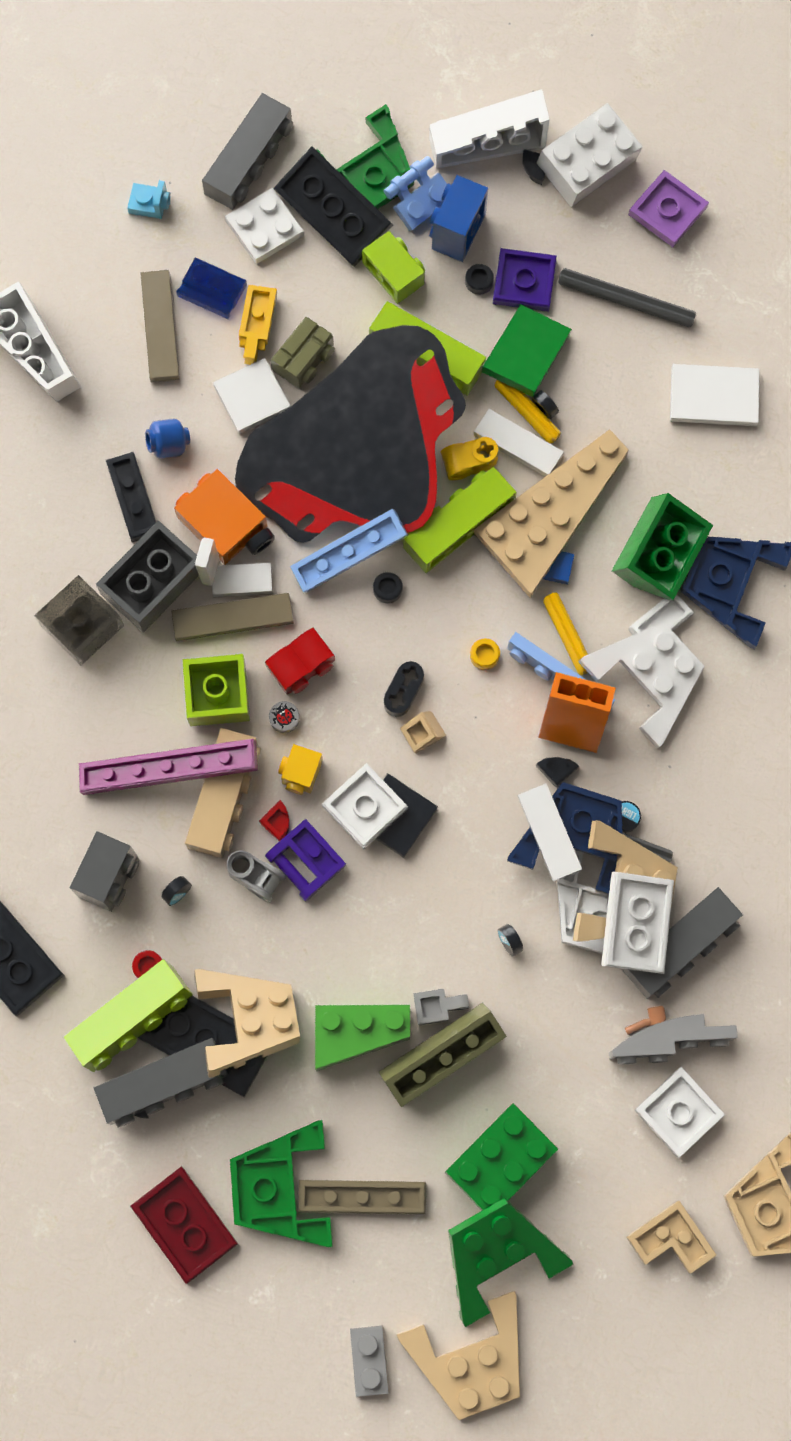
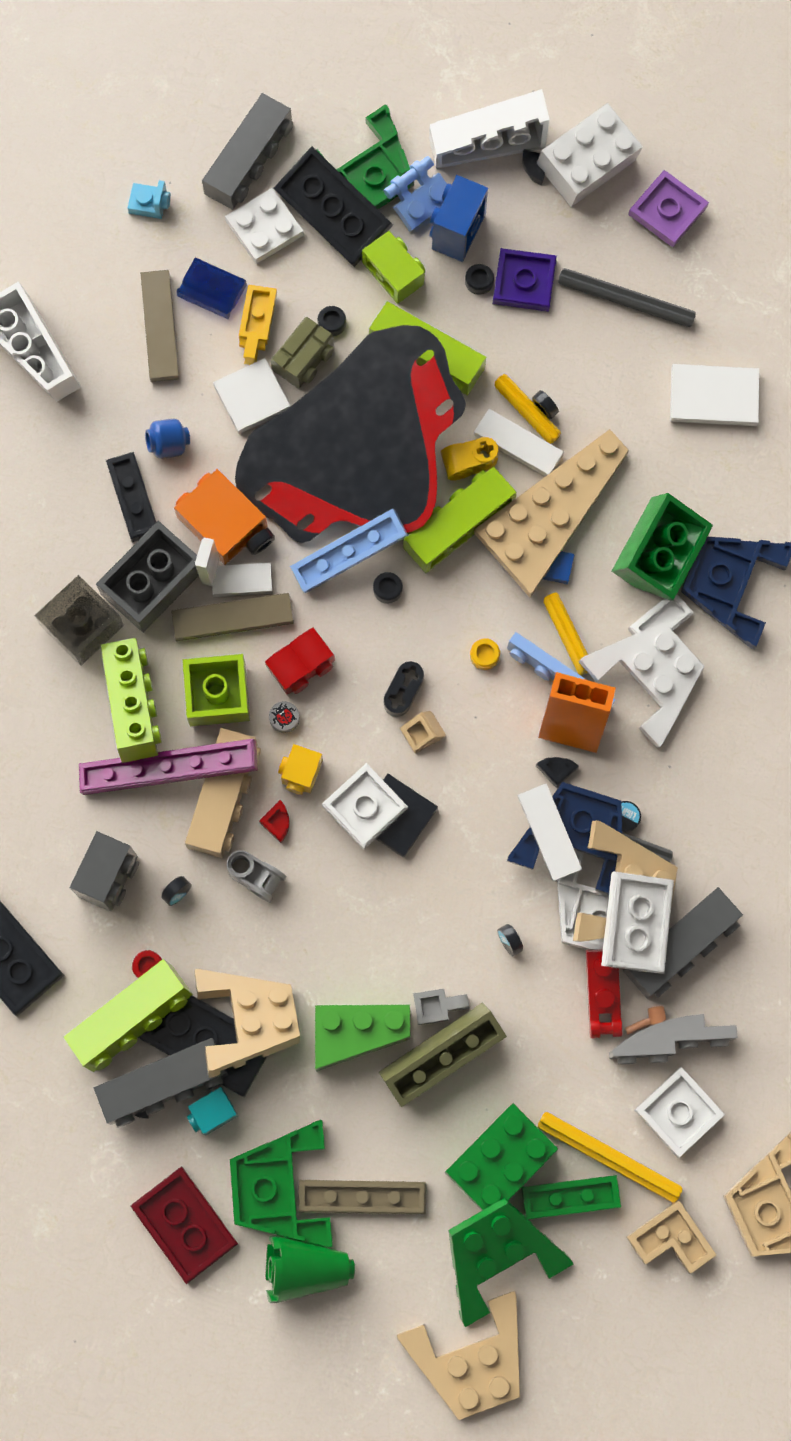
dark purple plate [265,819,346,902] -> none
light grey plate [350,1326,388,1397] -> none
green tile [481,304,572,397] -> none
none -> lime brick [101,638,162,763]
none -> teal brick [187,1087,238,1135]
none -> green cone [265,1236,355,1303]
none -> black tile [317,306,346,336]
none -> green plate [521,1175,621,1219]
none -> yellow axle [538,1112,683,1203]
none -> red plate [586,949,622,1038]

